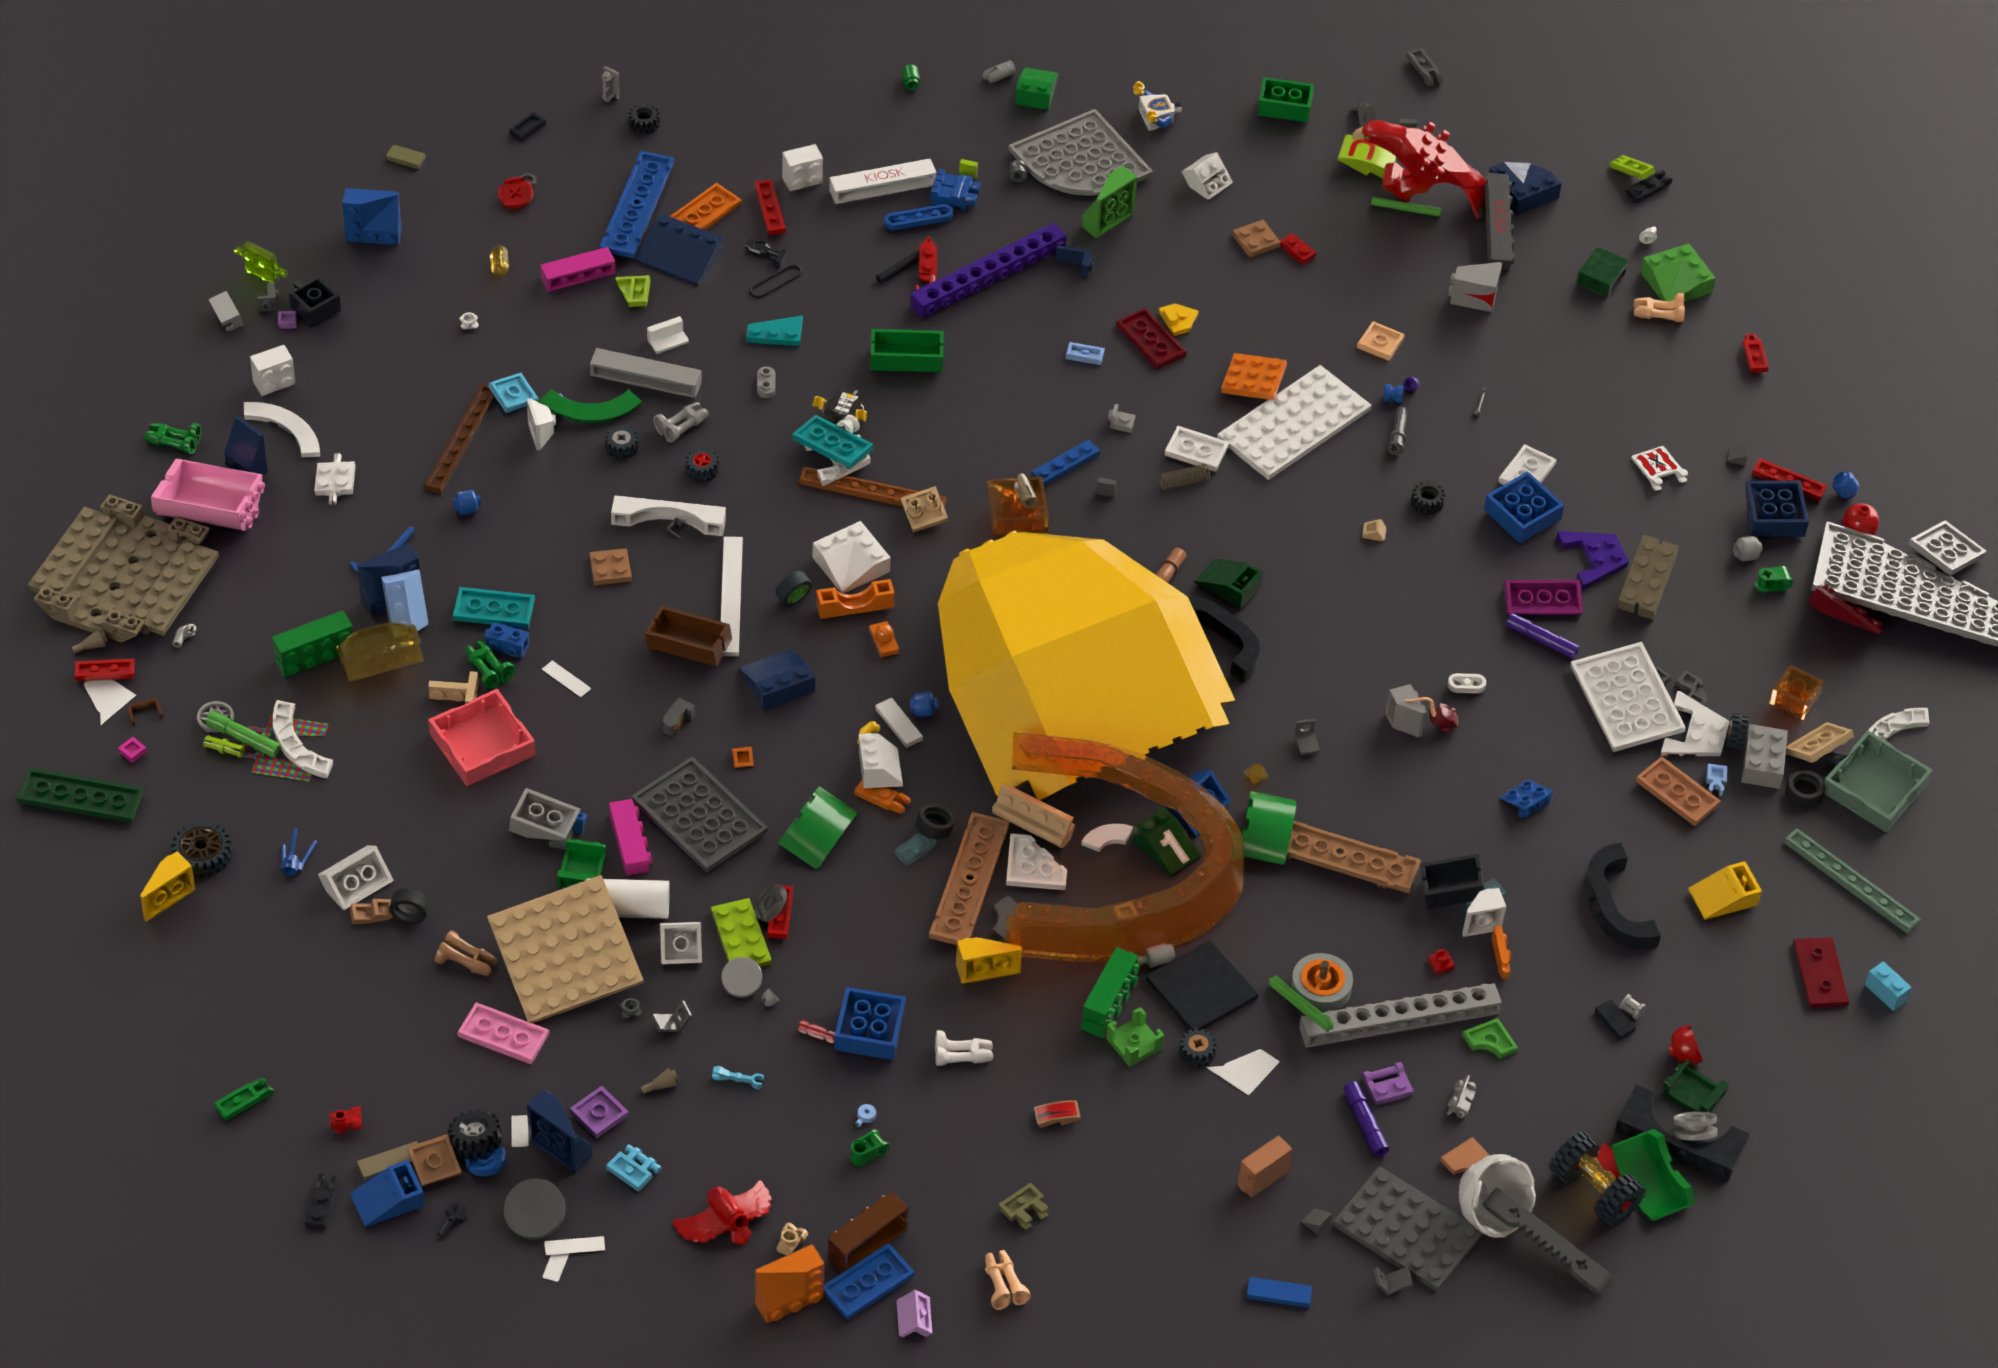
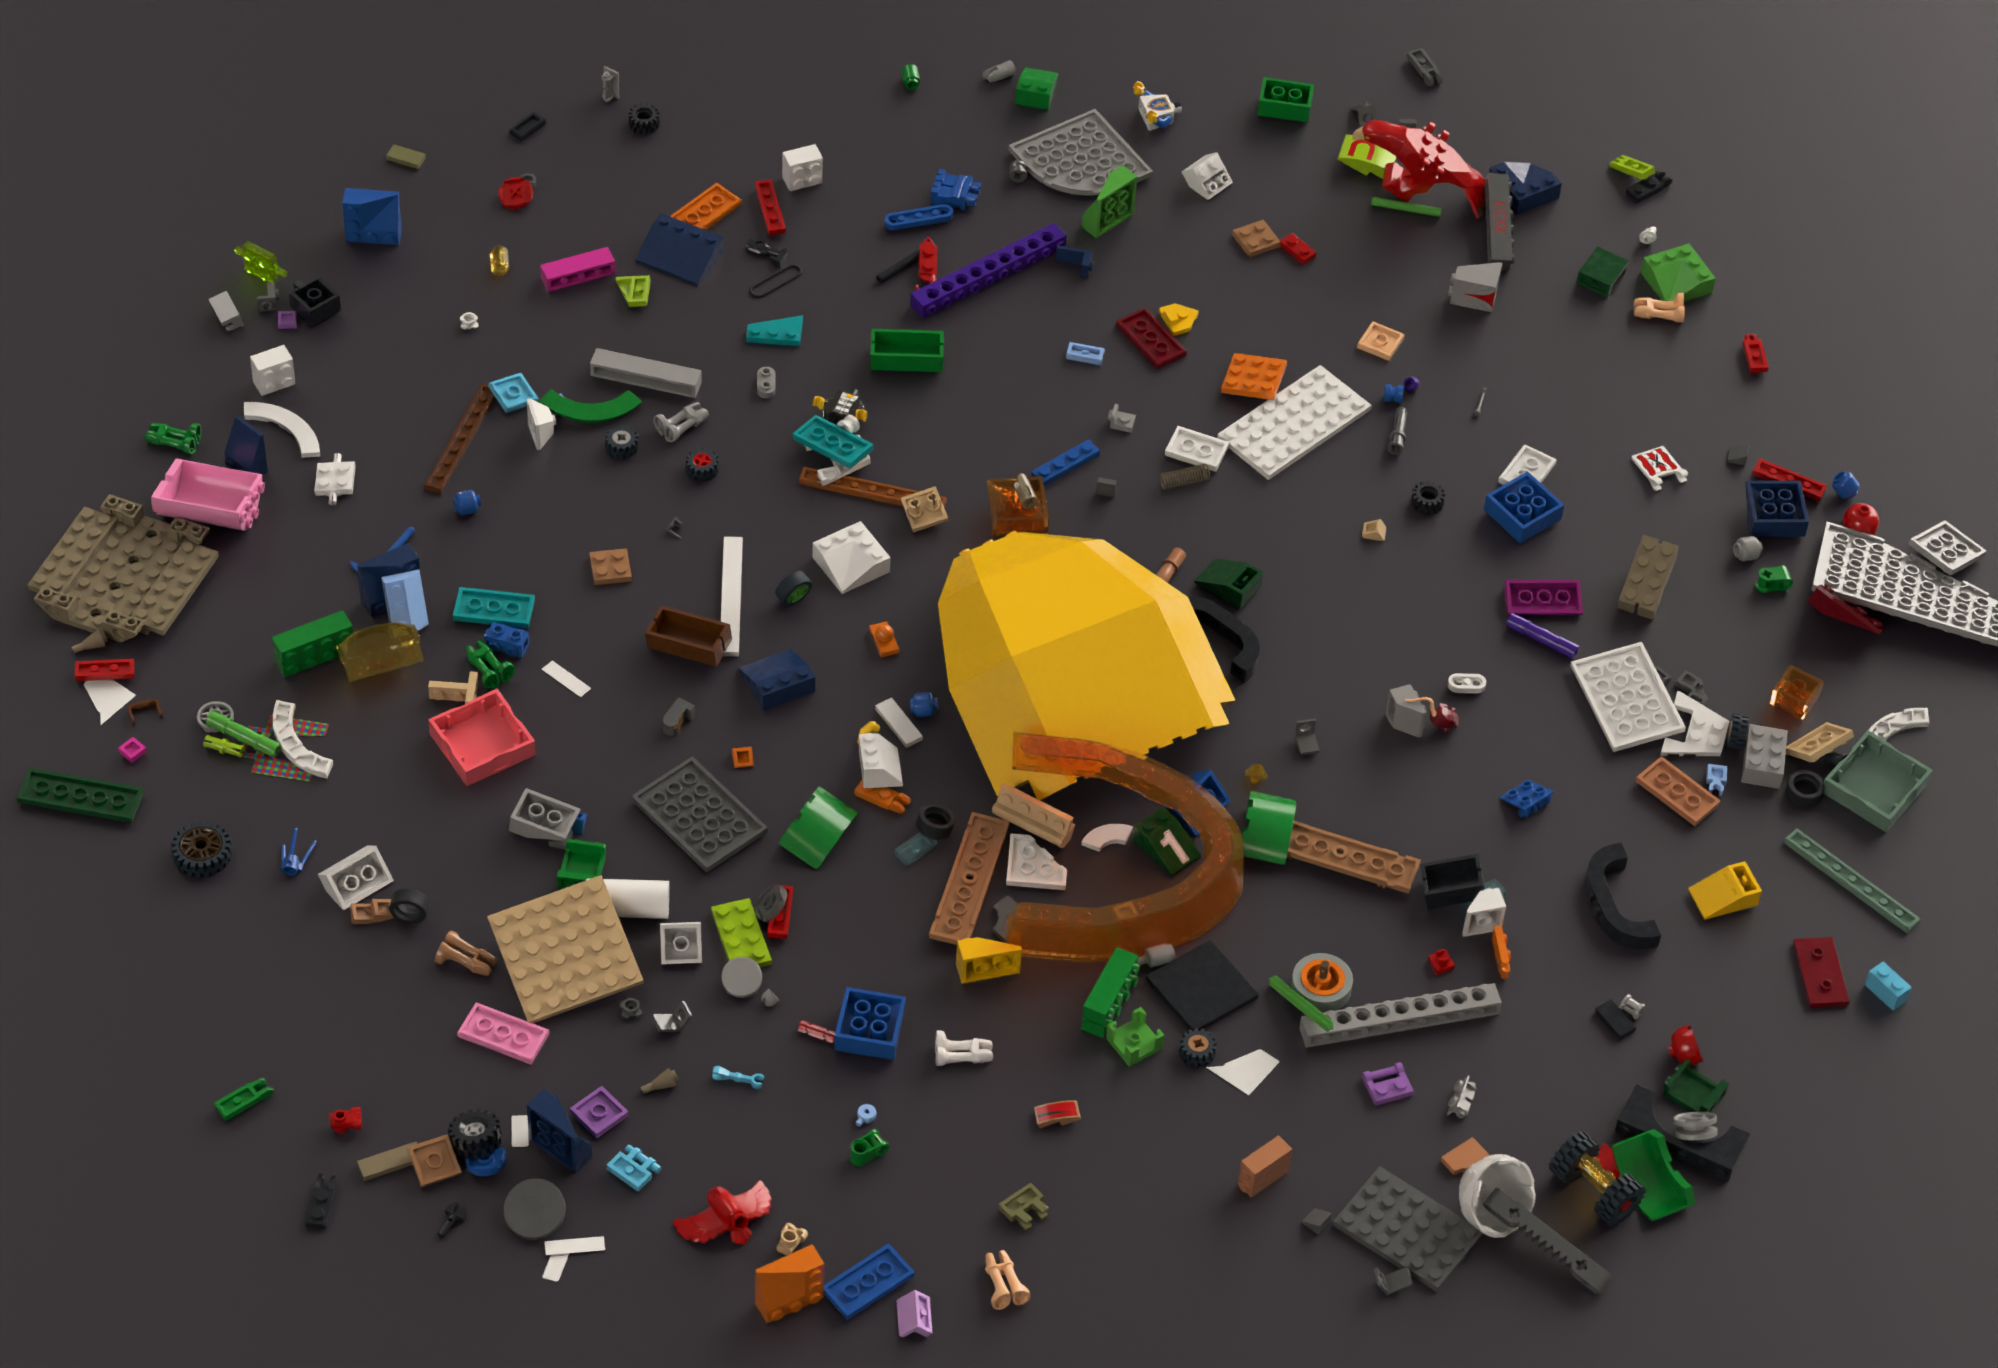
yellow slope [140,851,195,922] -> none
light grey arm [172,624,196,648] -> none
blue slope [350,1160,425,1228] -> none
blue piece [599,151,674,258] -> none
dark pink brick [609,799,652,876] -> none
white arch [611,496,726,536] -> none
white panel [647,316,689,354] -> none
orange arch [816,579,895,619] -> none
reddish brown piece [828,1191,909,1274] -> none
white brick [829,159,936,204] -> none
lime tile [959,159,978,179] -> none
blue tile [1246,1277,1312,1308] -> none
dark purple piece [1343,1081,1390,1157] -> none
bright green tile [1462,1018,1518,1059] -> none
dark purple wing [1557,531,1629,589] -> none

